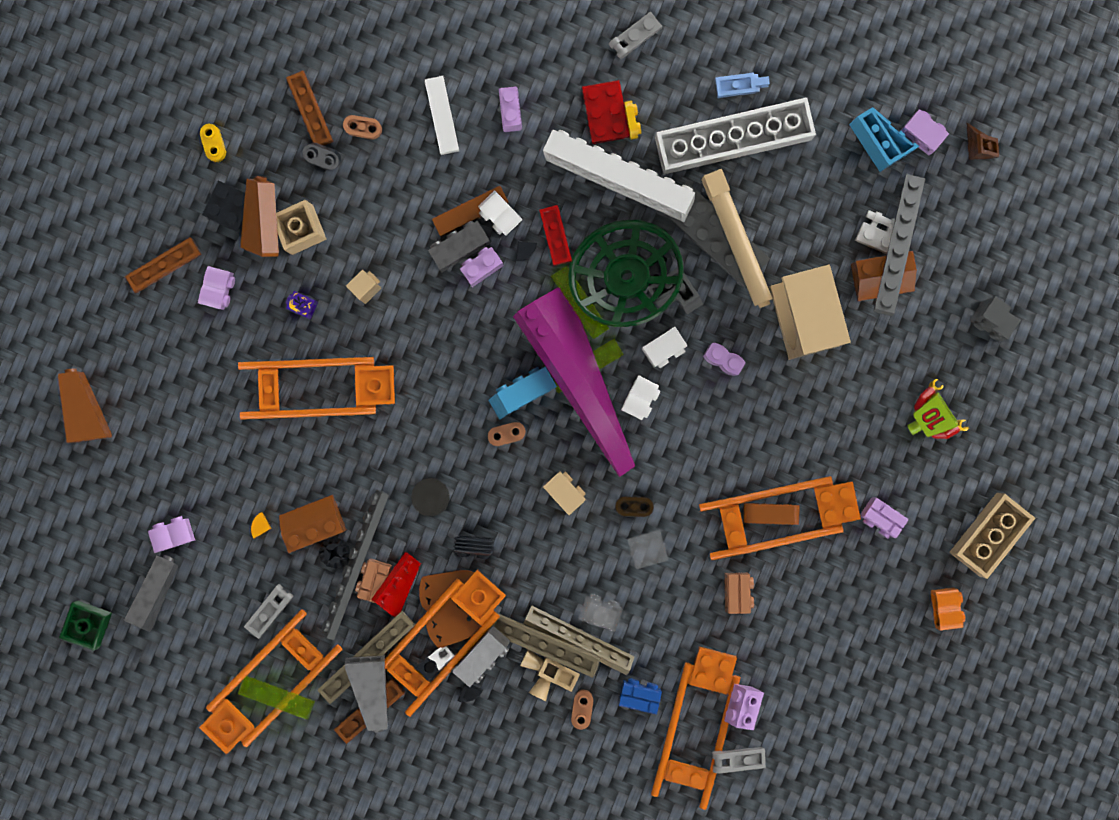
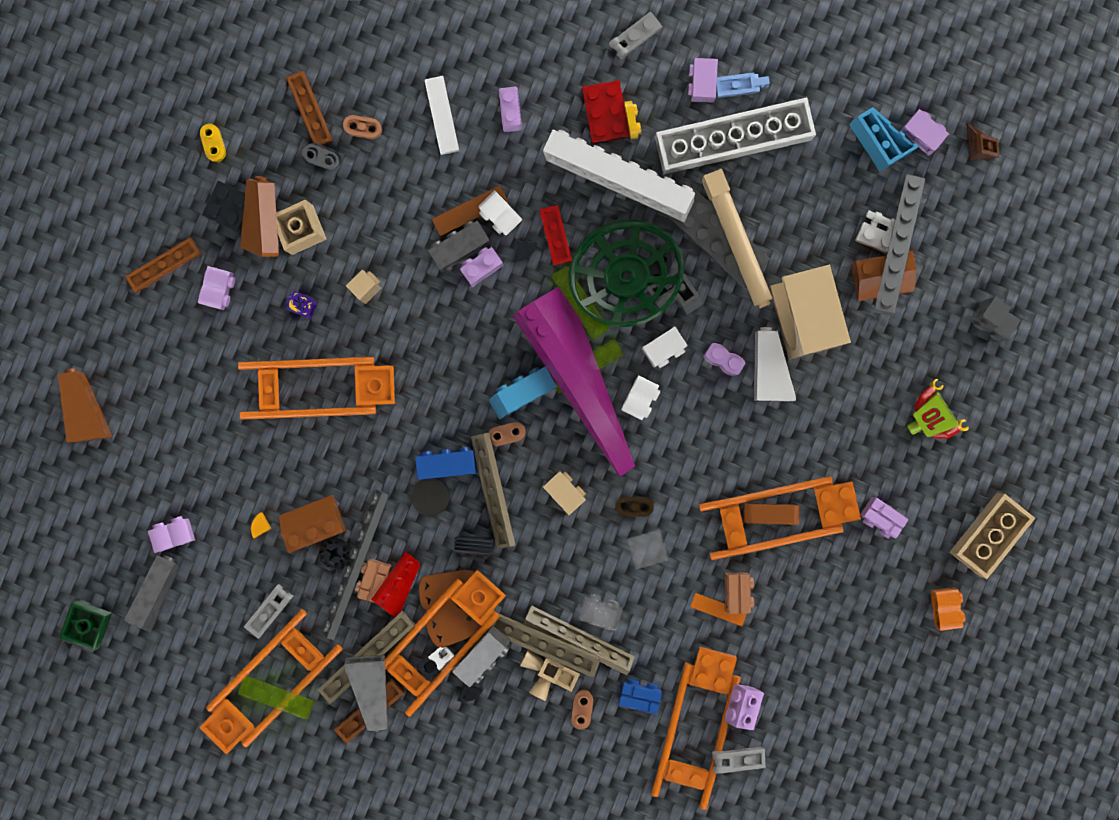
none -> blue brick [415,447,477,480]
none -> dark tan plate [471,433,515,548]
none -> lavender brick [688,58,718,103]
none -> orange sticker [690,593,747,626]
none -> white slope [754,327,796,401]

